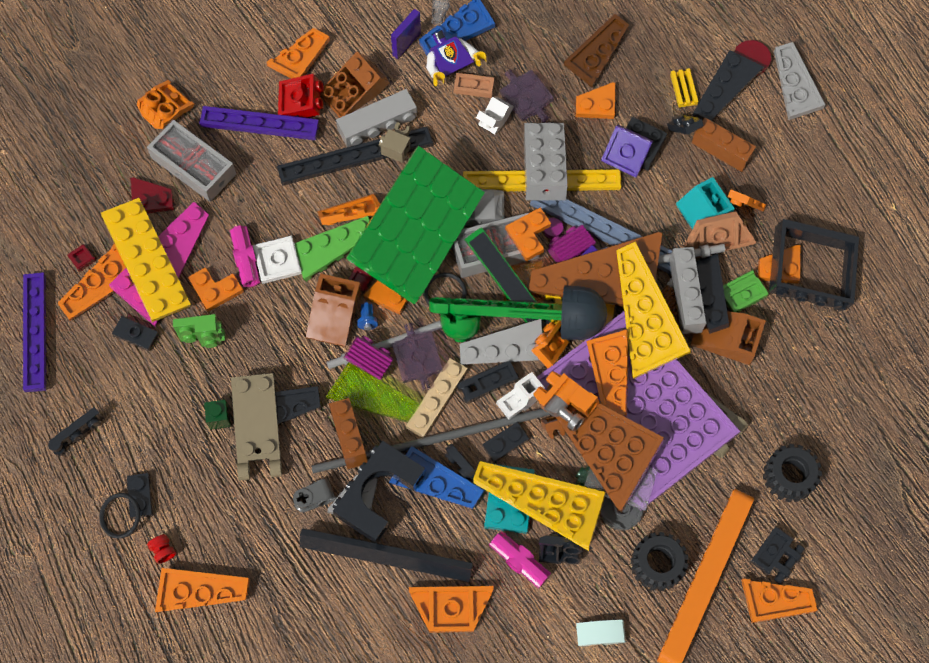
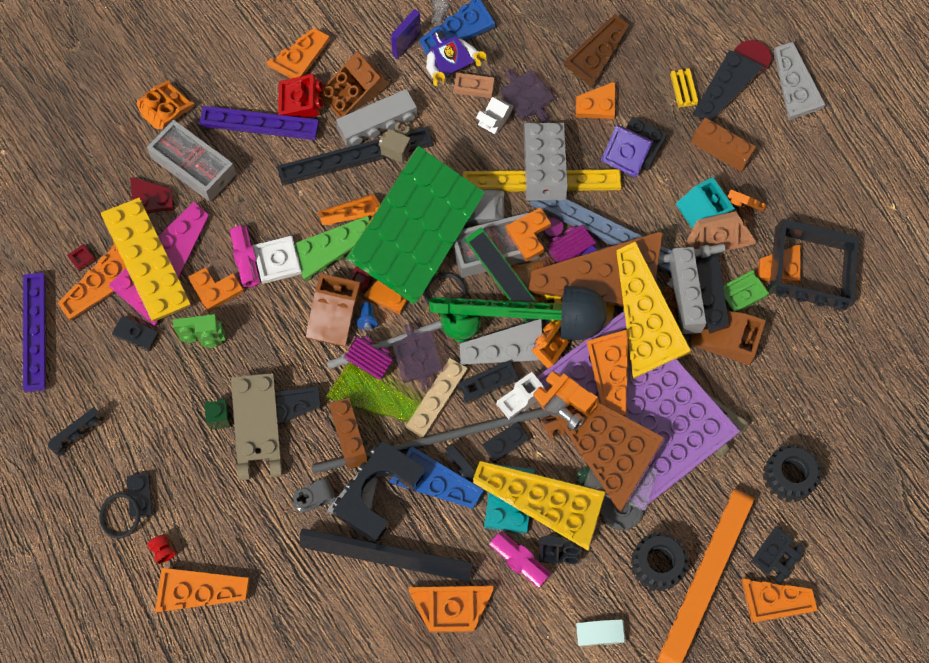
black plate [667,114,704,135] -> none

